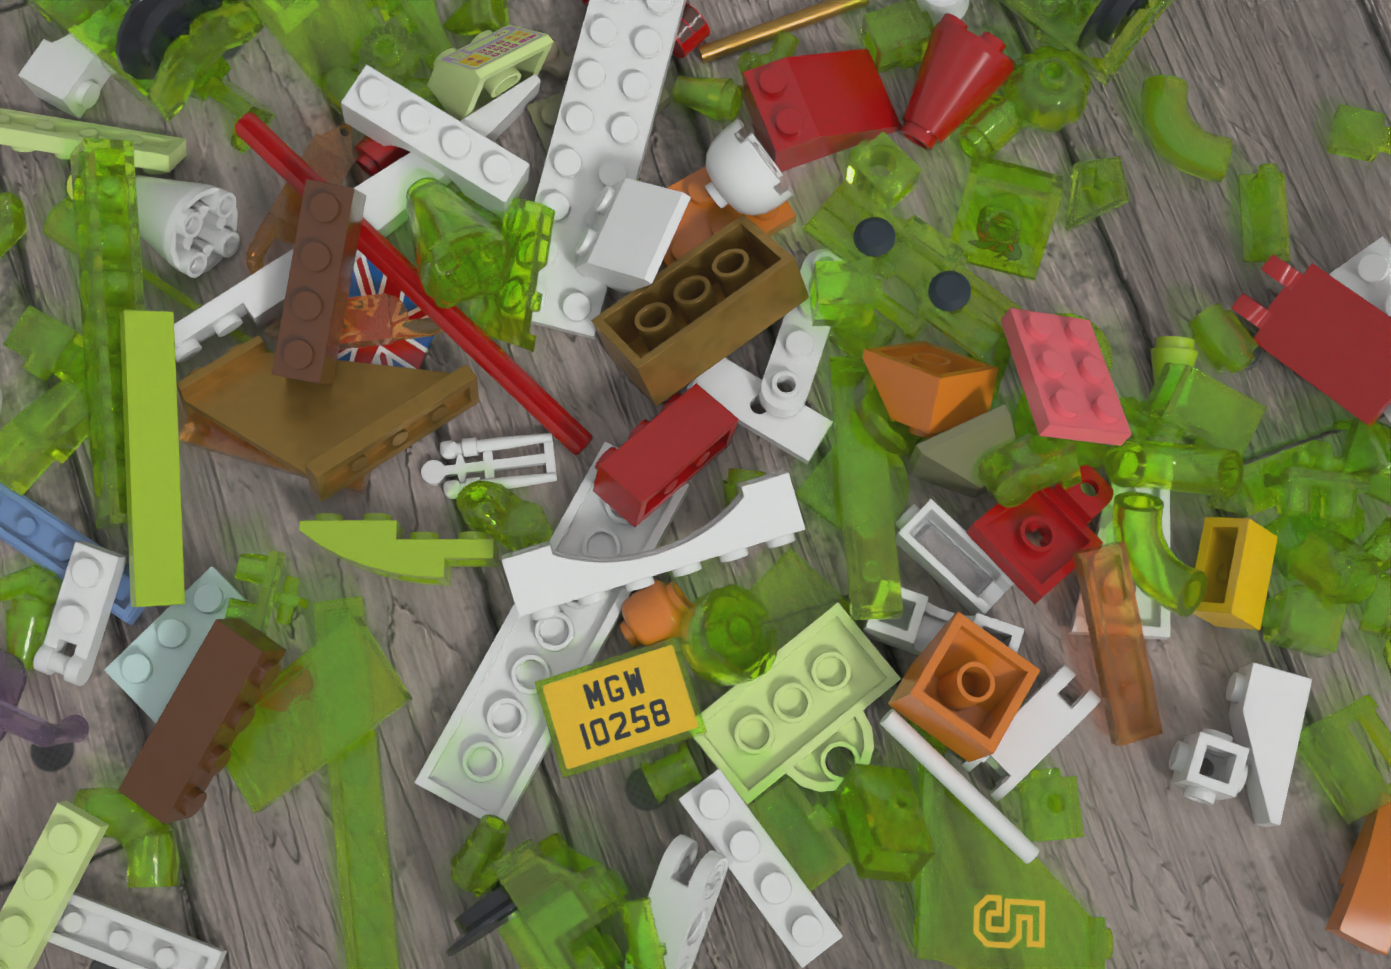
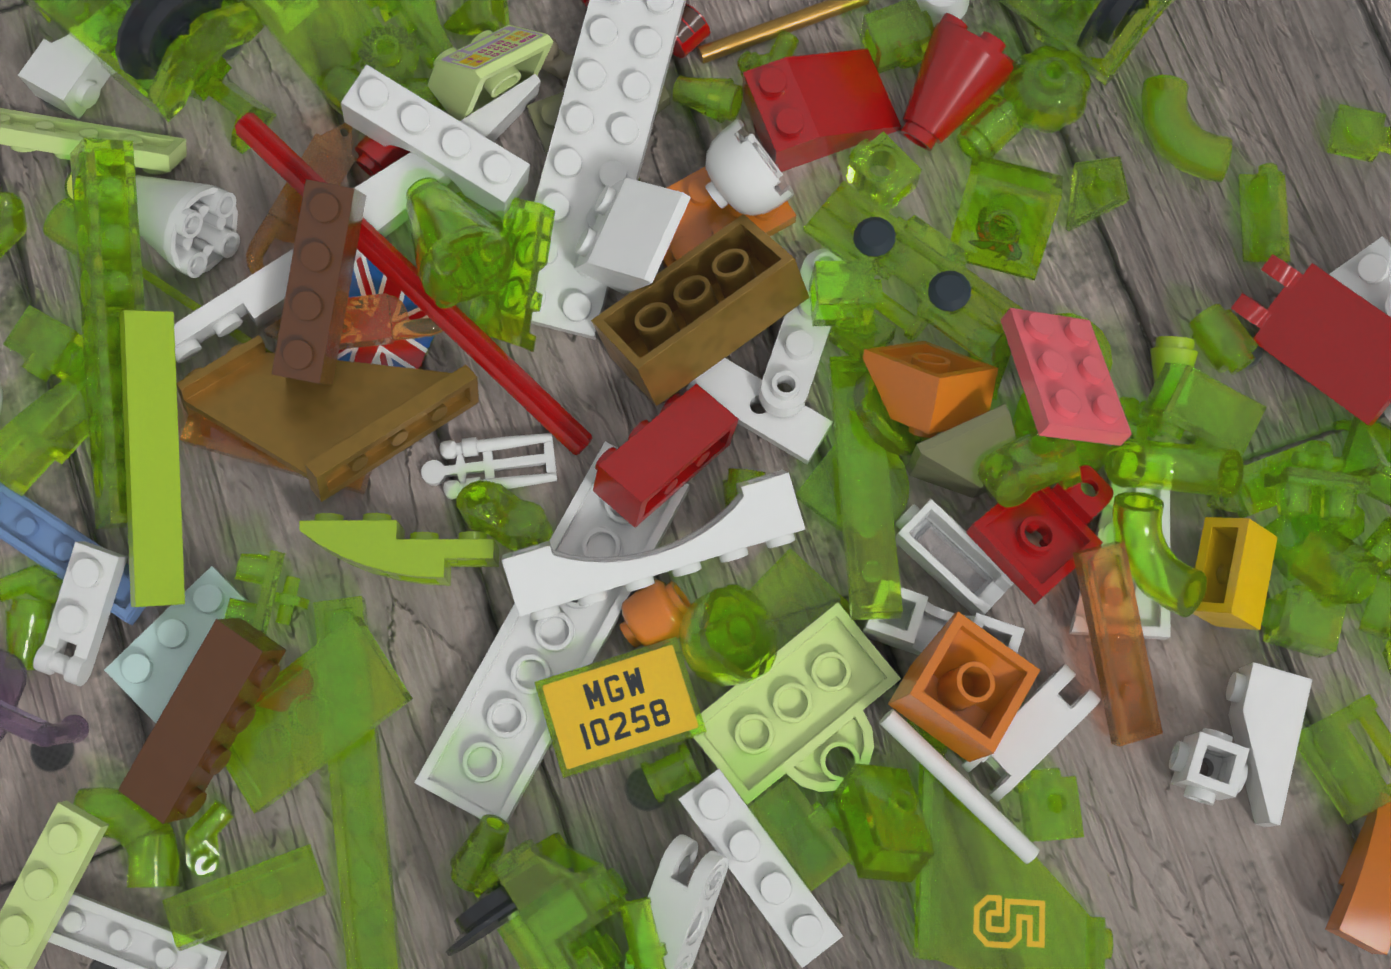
none -> clear neon green tile [162,844,327,951]
none -> clear neon green arm [184,800,235,877]

